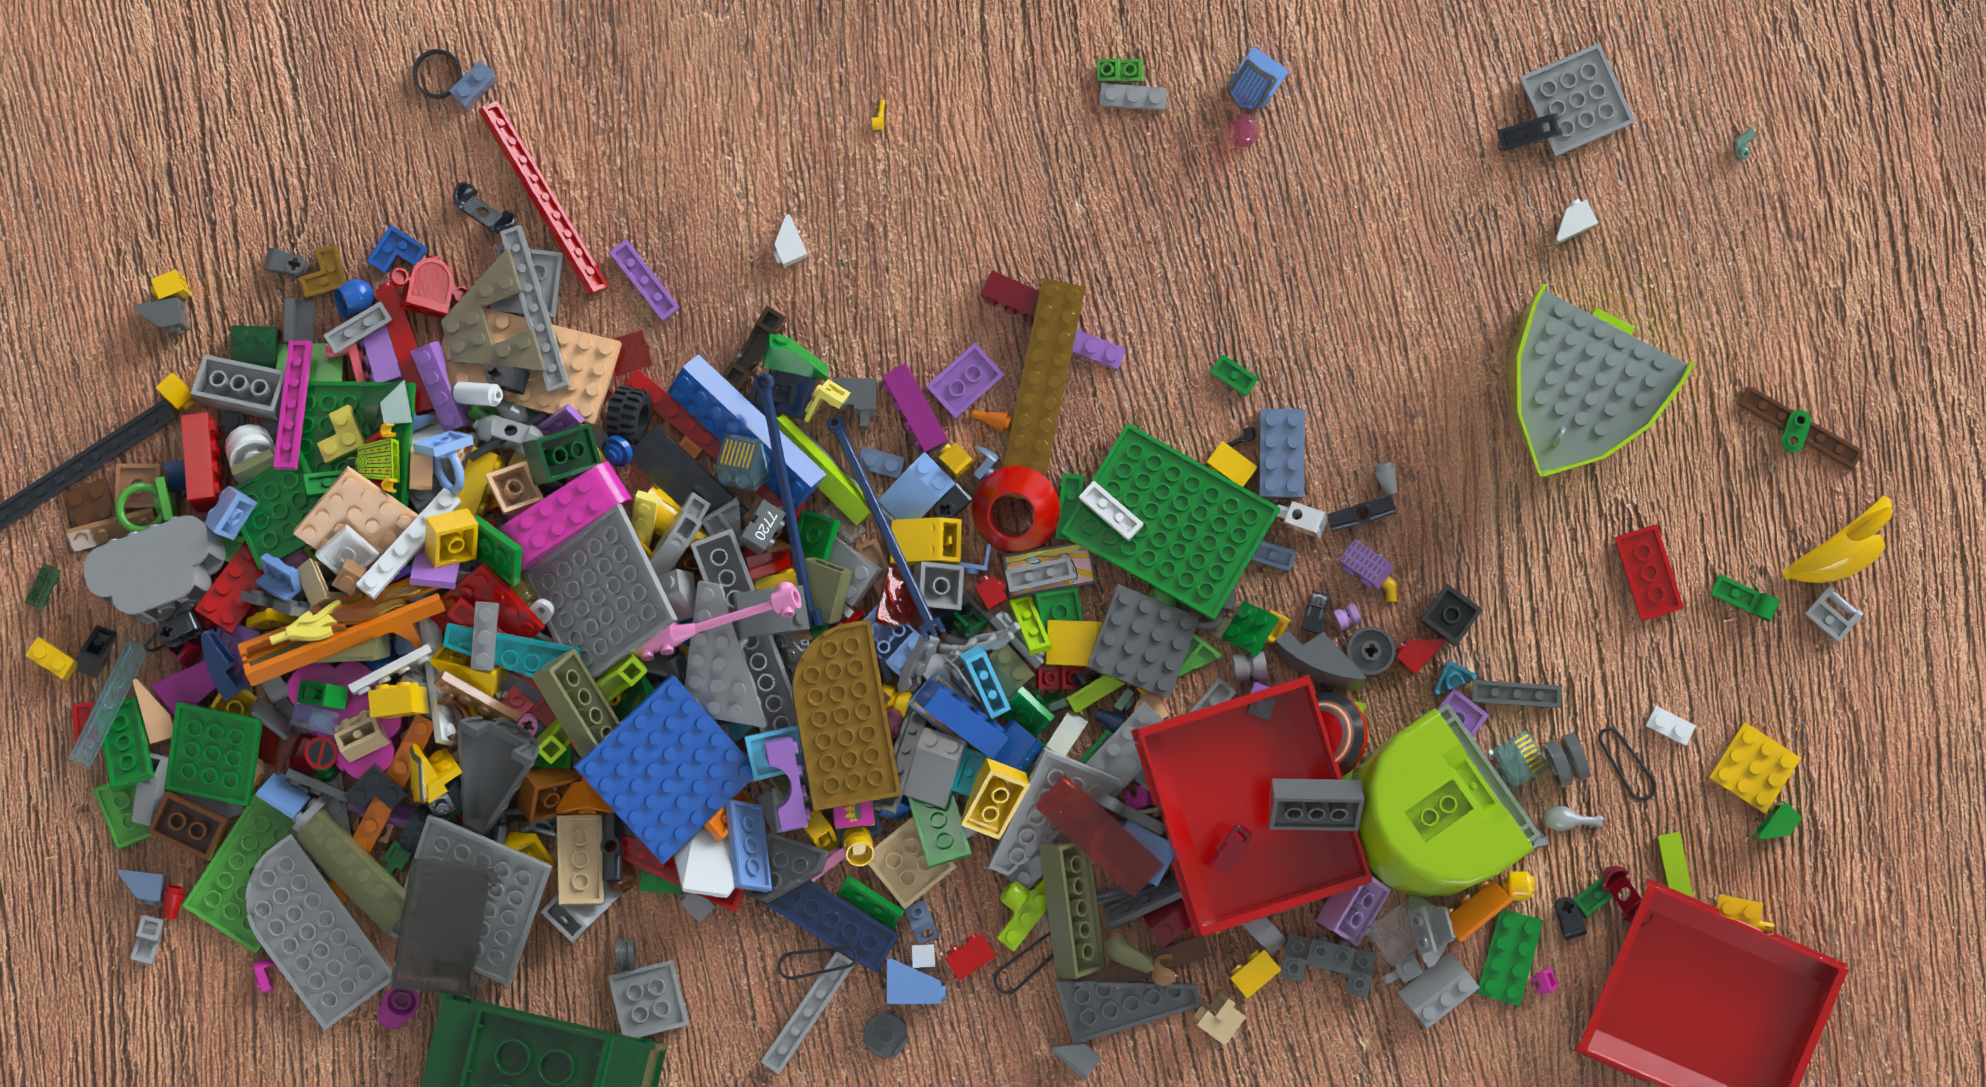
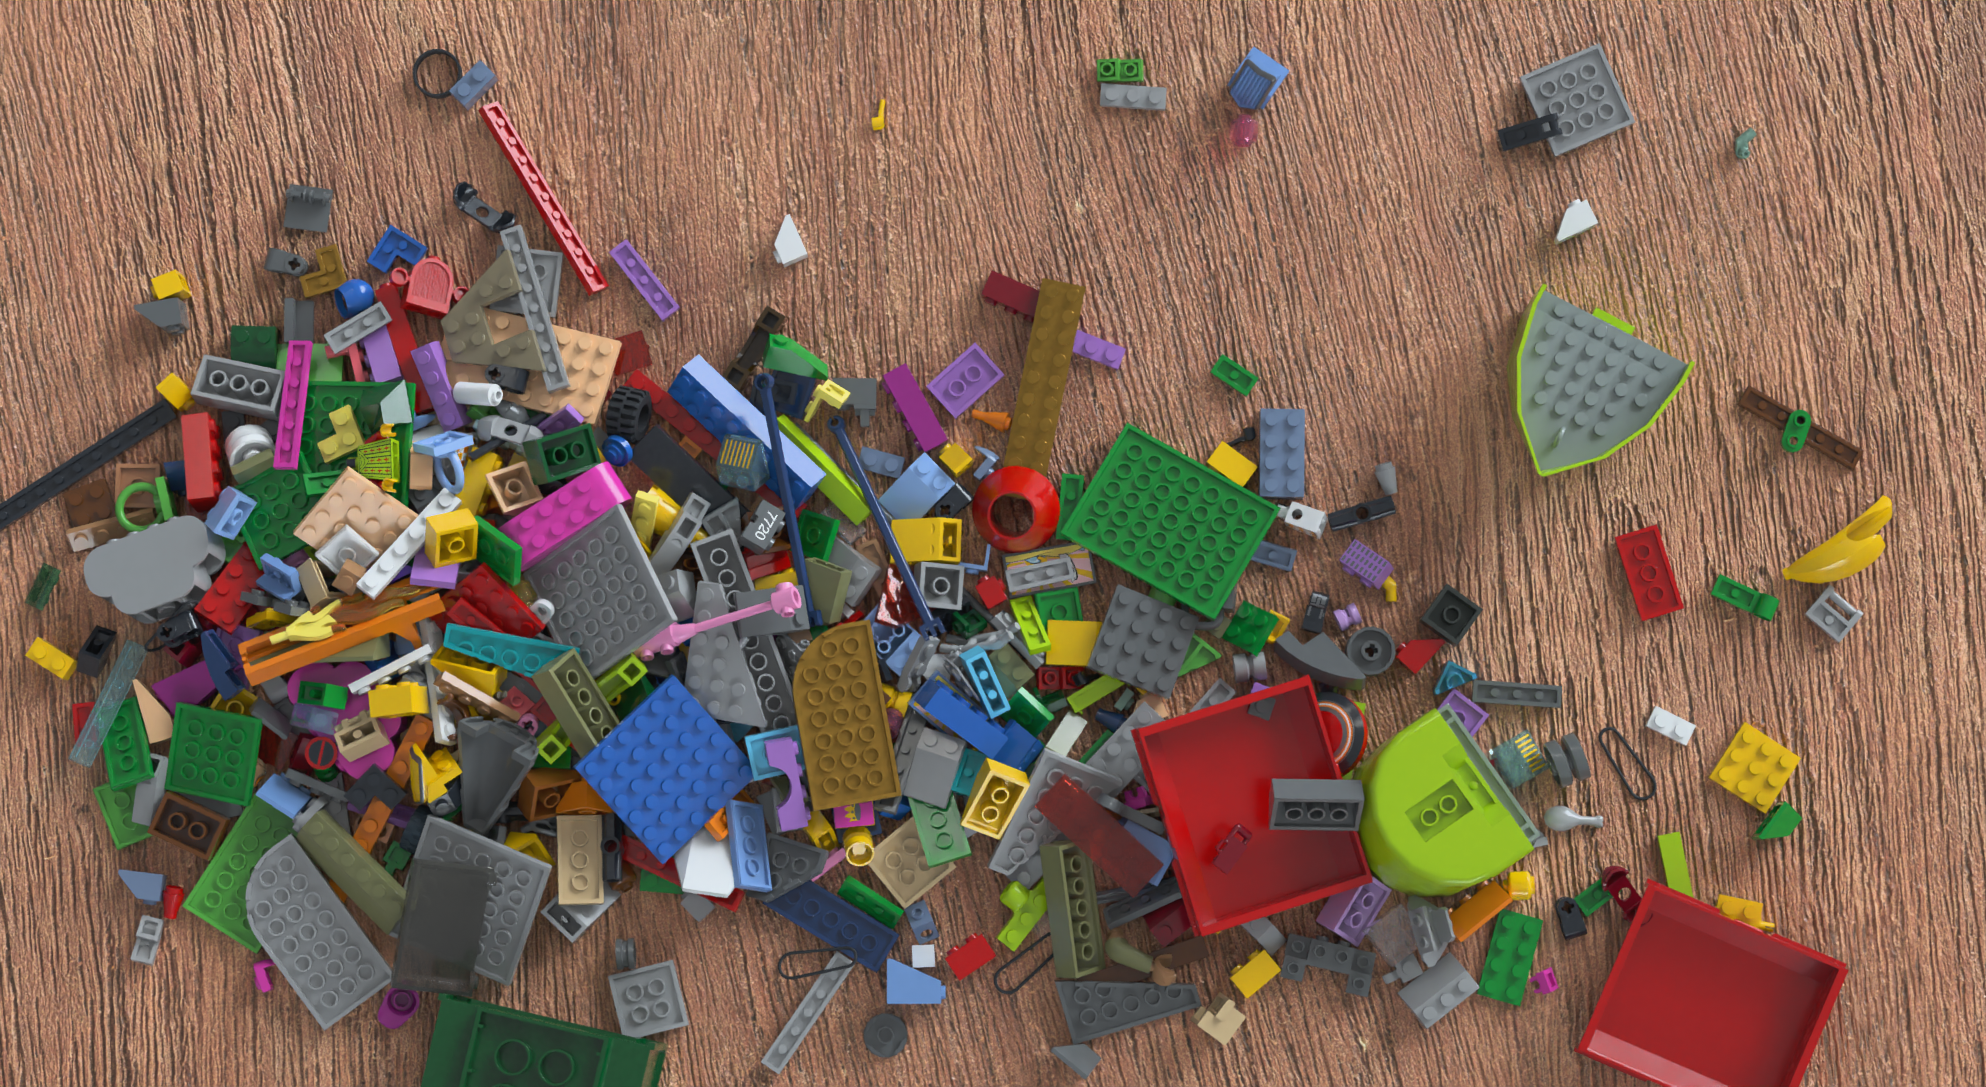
light grey plate [470,601,499,671] -> none
white plate [1079,481,1144,541] -> none
none -> dark grey hinge [283,184,333,233]

